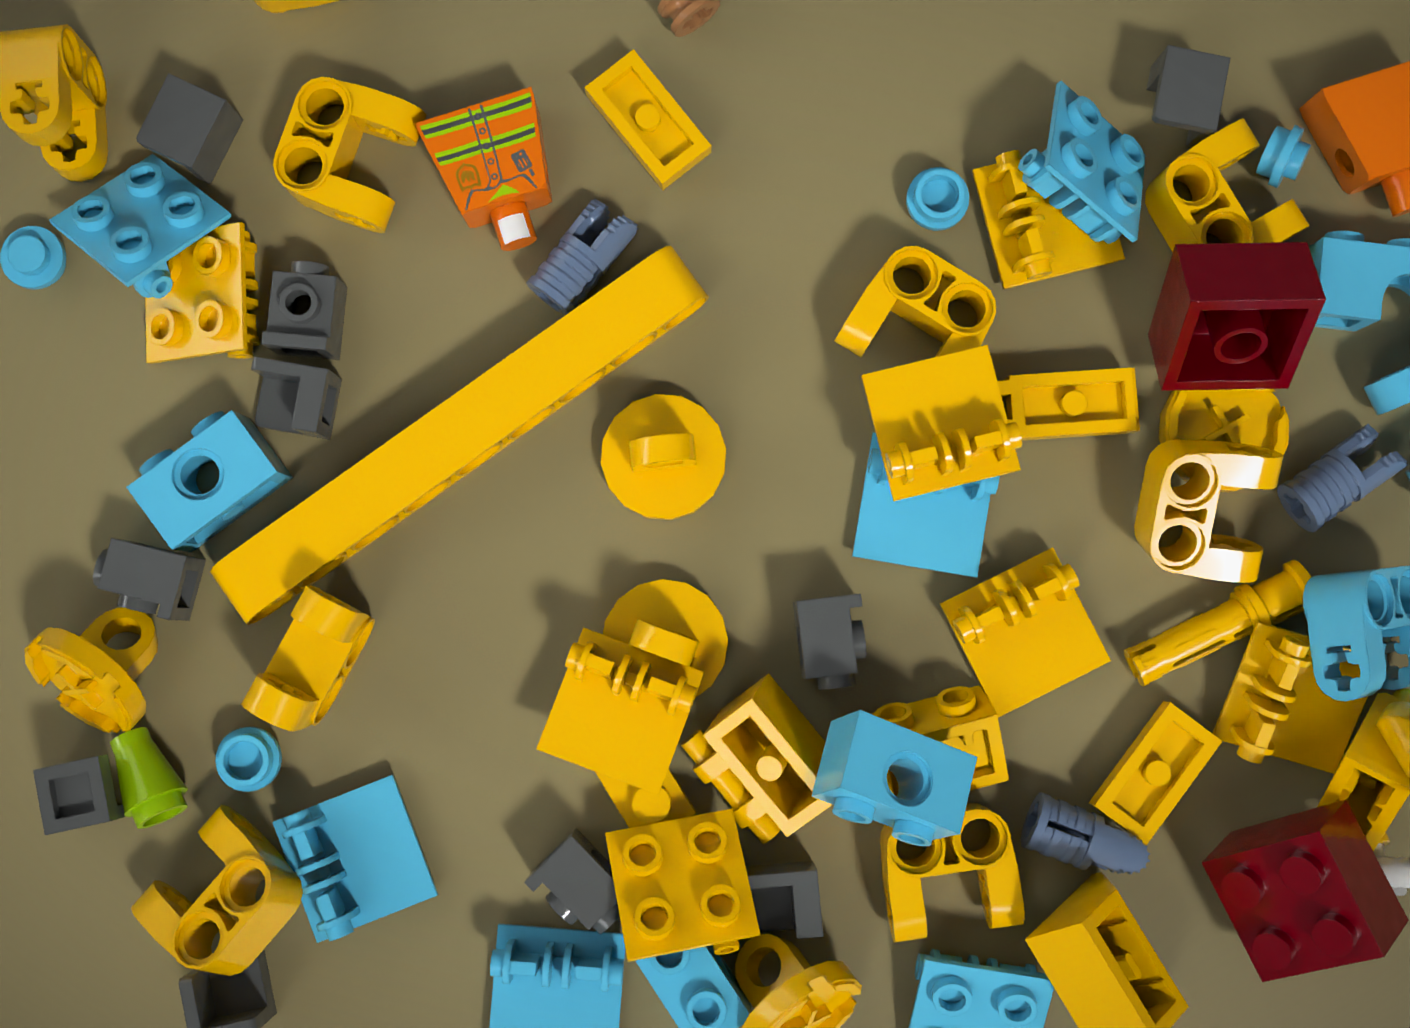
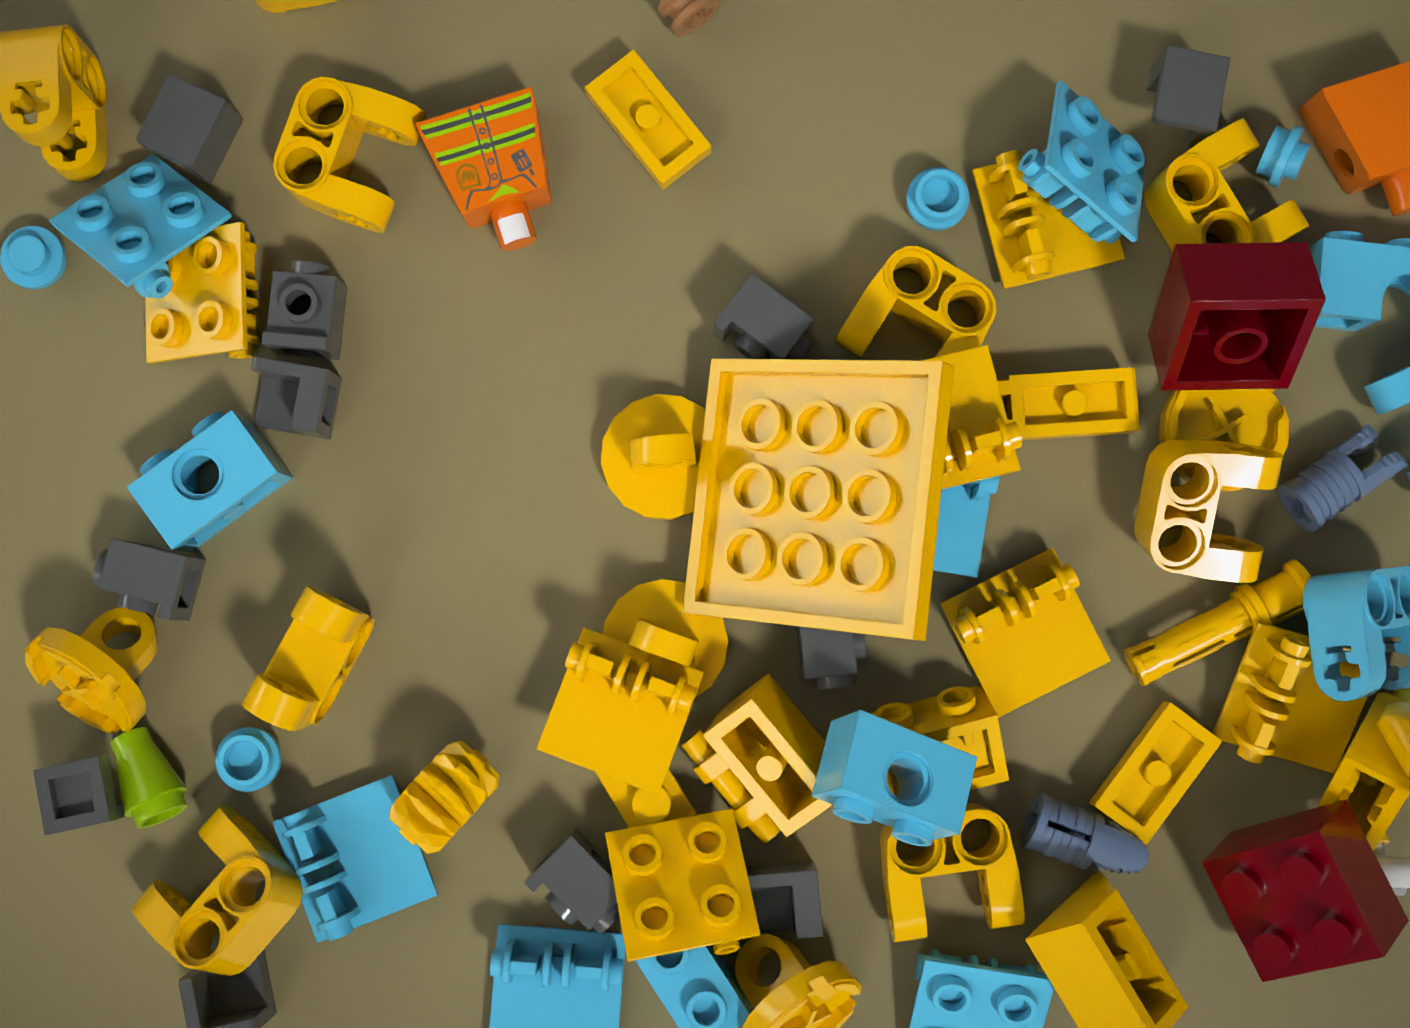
yellow beam [210,245,709,625] -> none
sand blue hinge [526,199,638,316] -> none
none -> yellow gear [389,740,500,854]
none -> yellow plate [682,359,954,641]
none -> dark grey brick [713,273,814,359]

